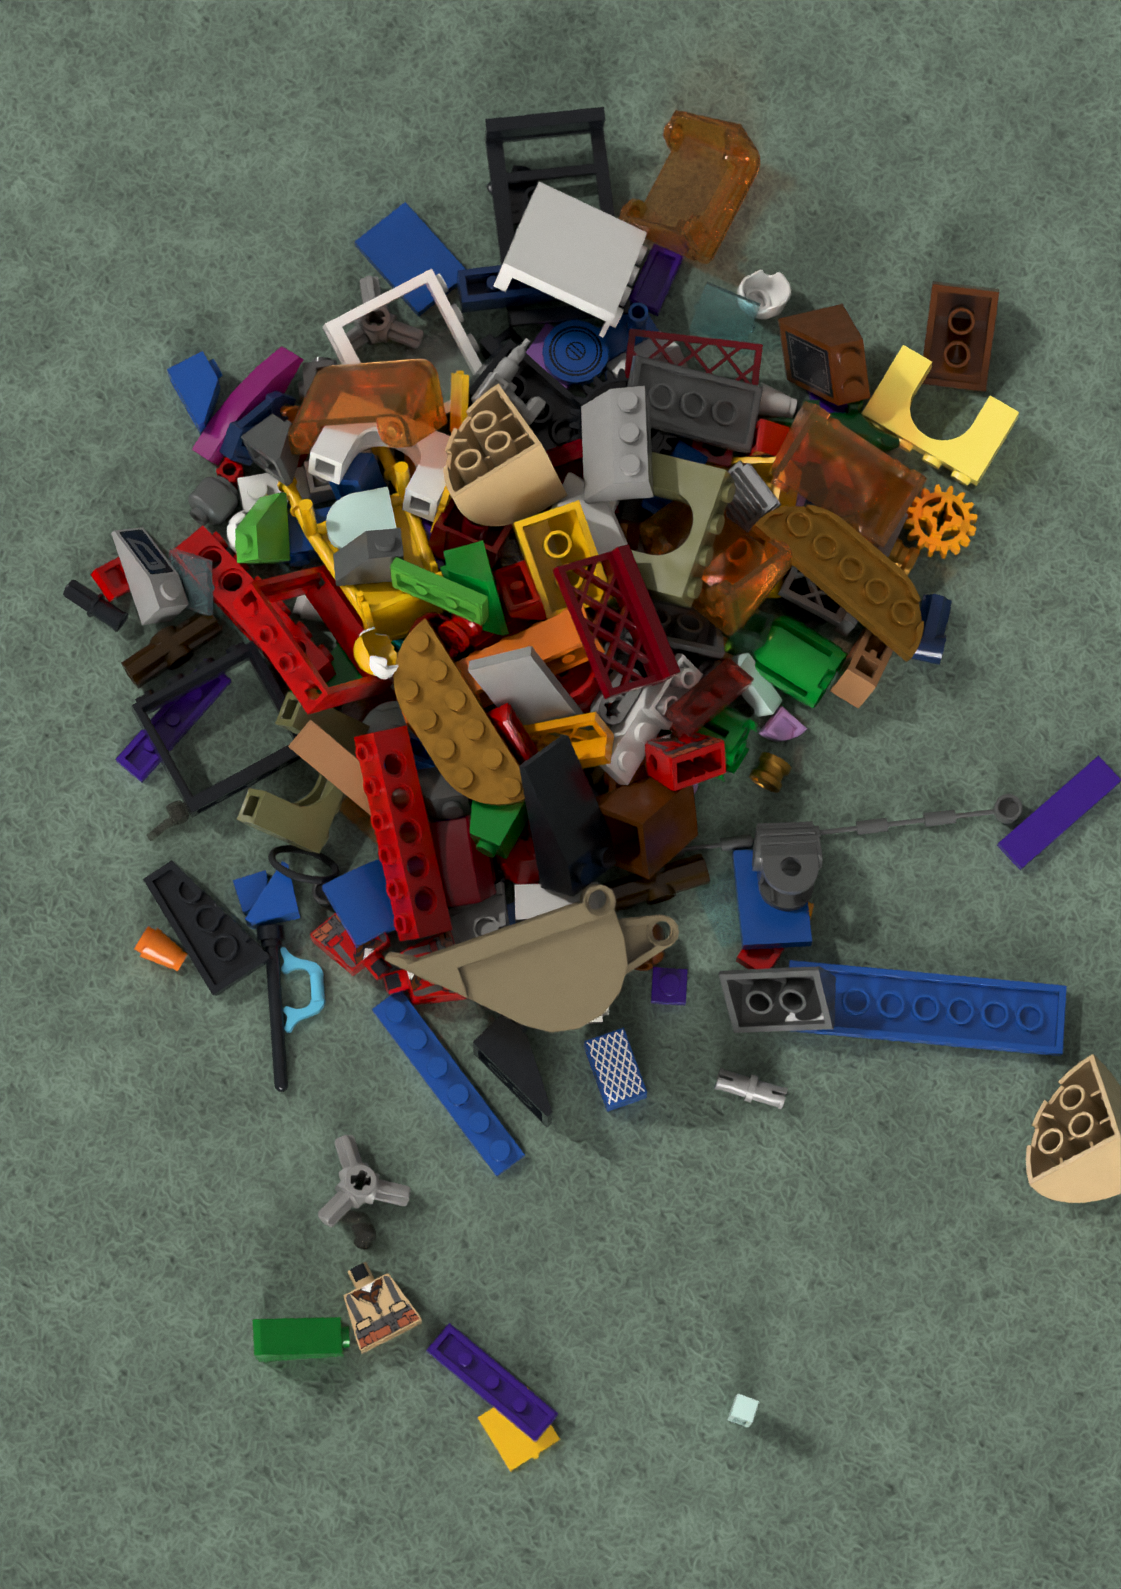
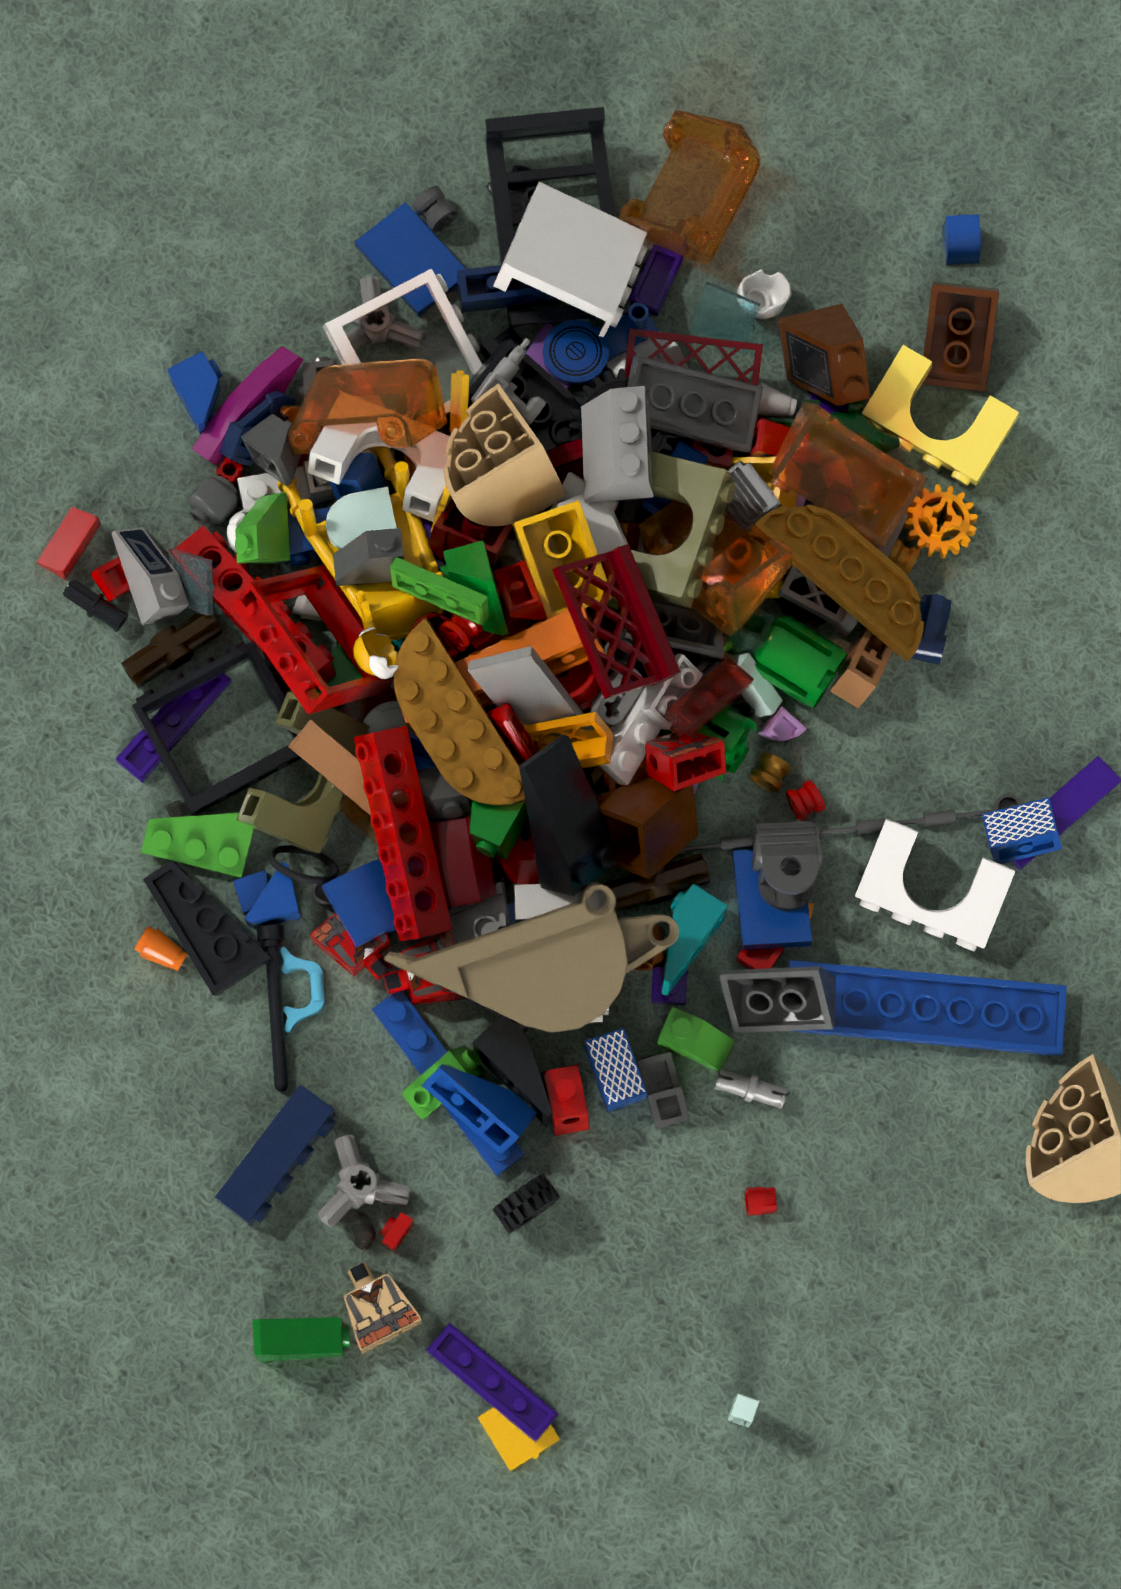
none -> slope [36,507,101,580]
none -> bright green wing [141,812,254,878]
none -> dark blue brick [215,1084,336,1226]
none -> red plate [380,1212,414,1253]
none -> bright green bracket [402,1045,486,1119]
none -> dark grey wheel [412,186,458,233]
none -> blue slope [422,1064,536,1155]
none -> black tyre [492,1173,560,1233]
none -> red torso [541,1064,589,1136]
none -> dark grey slope [636,1051,690,1129]
none -> bright green slope [657,1006,735,1072]
none -> teal slope [661,884,728,997]
none -> red hose [745,1186,777,1216]
none -> red wheel [785,779,826,822]
none -> white arch [855,818,1016,951]
none -> blue brick [943,214,981,265]
none -> blue panel [982,797,1062,864]

